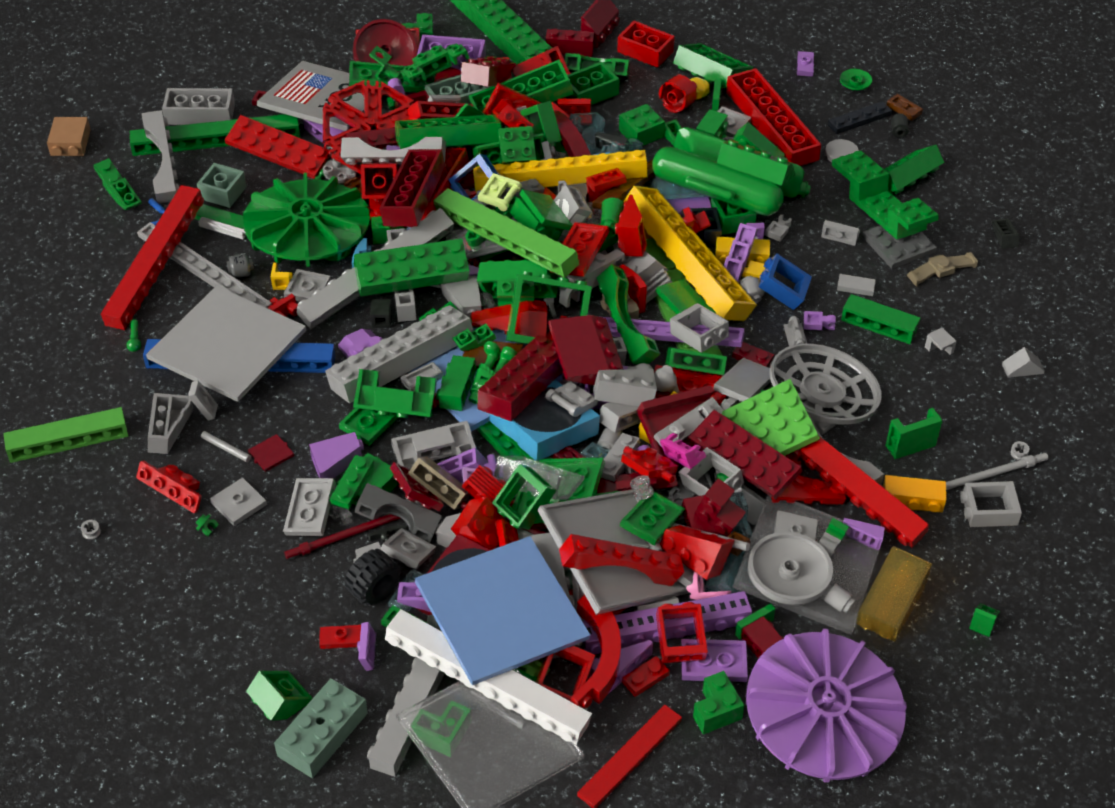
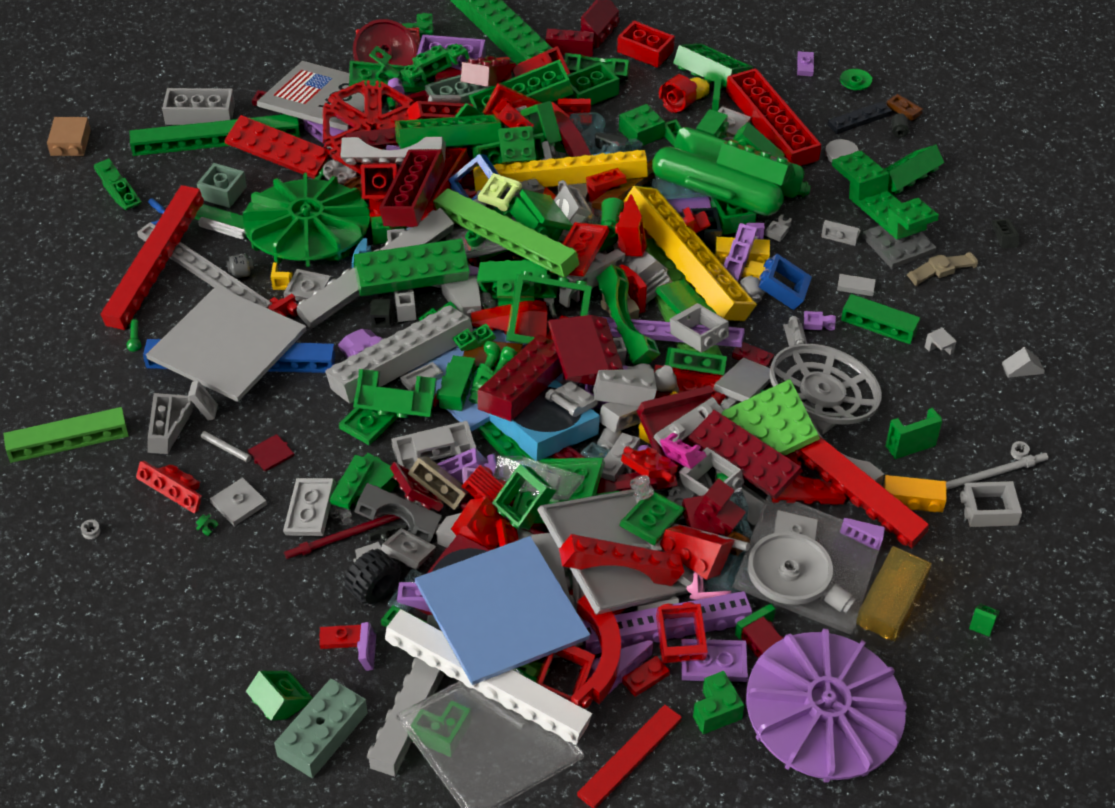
light grey arch [142,110,179,204] -> none
medium lavender slope [309,432,364,479] -> none
leg [819,518,849,558] -> none

